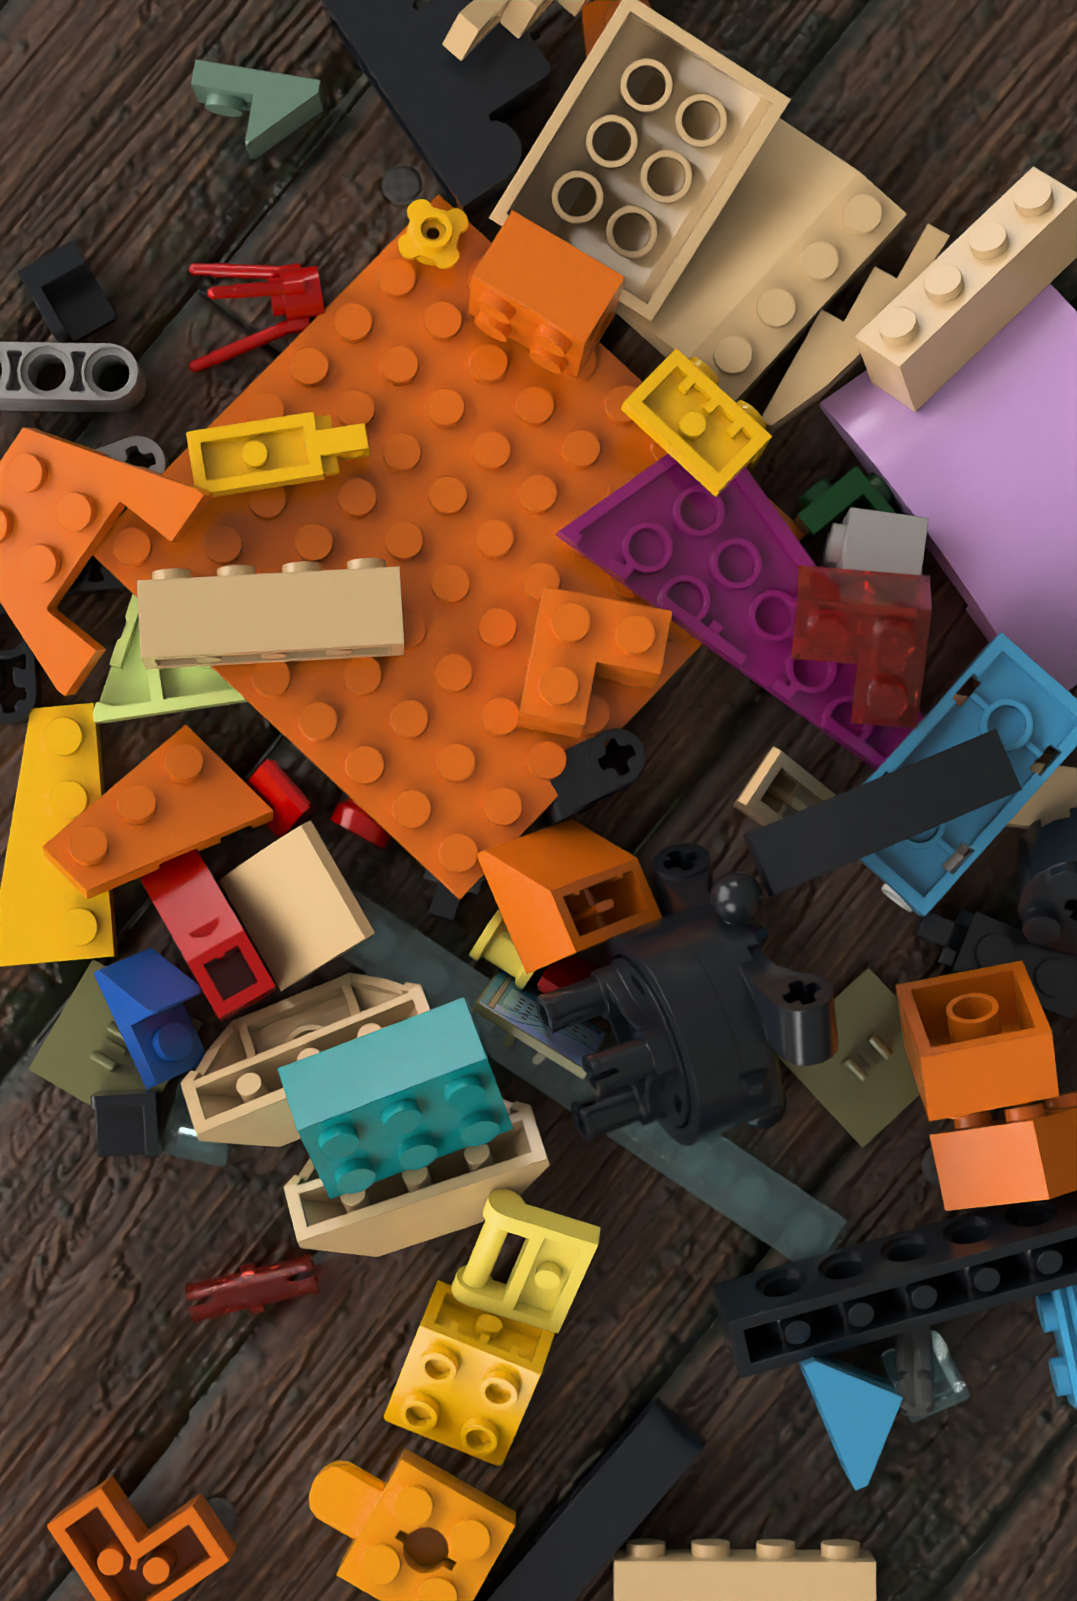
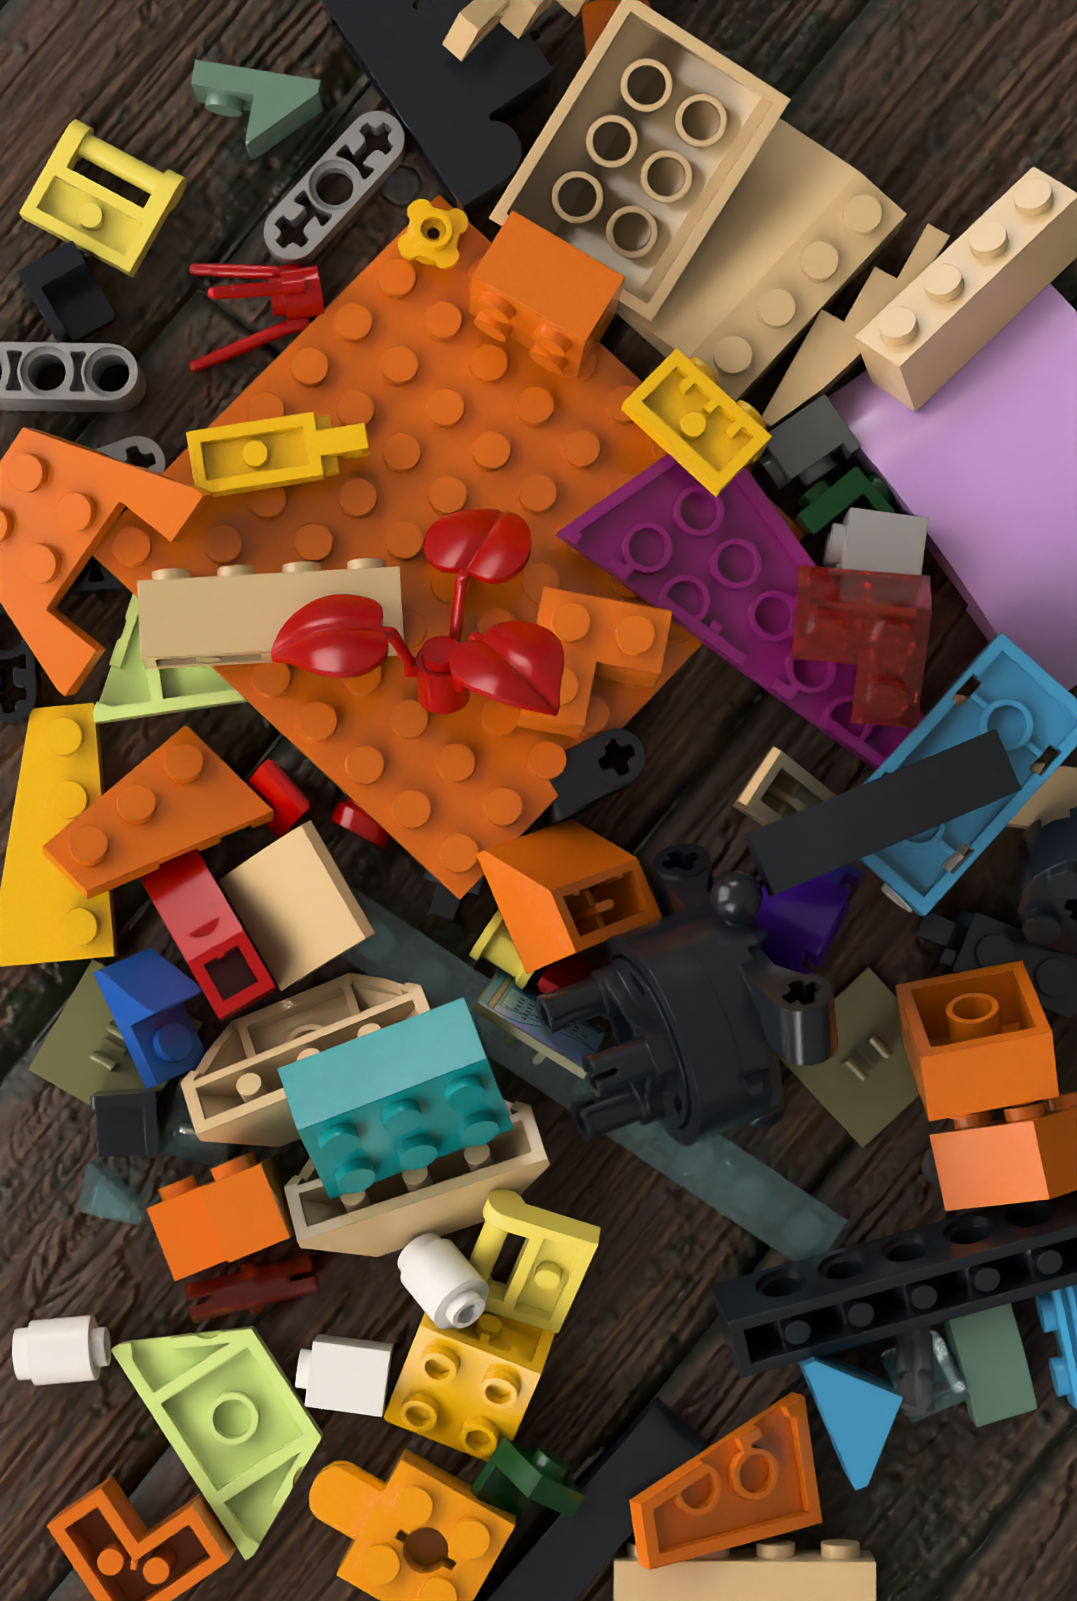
none -> white brick [12,1315,111,1386]
none -> light yellow plate [19,119,187,278]
none -> clear light blue slope [77,1159,150,1225]
none -> yellowish green wing [111,1326,324,1560]
none -> orange brick [146,1151,295,1281]
none -> light grey beam [264,111,406,266]
none -> red plant [271,509,565,716]
none -> white brick [295,1334,394,1417]
none -> white brick [397,1233,489,1329]
none -> dark green bracket [471,1437,586,1518]
none -> orange wing [629,1392,823,1570]
none -> dark purple brick [756,864,864,974]
none -> dark grey brick [757,394,861,492]
none -> sand green slope [944,1303,1038,1427]

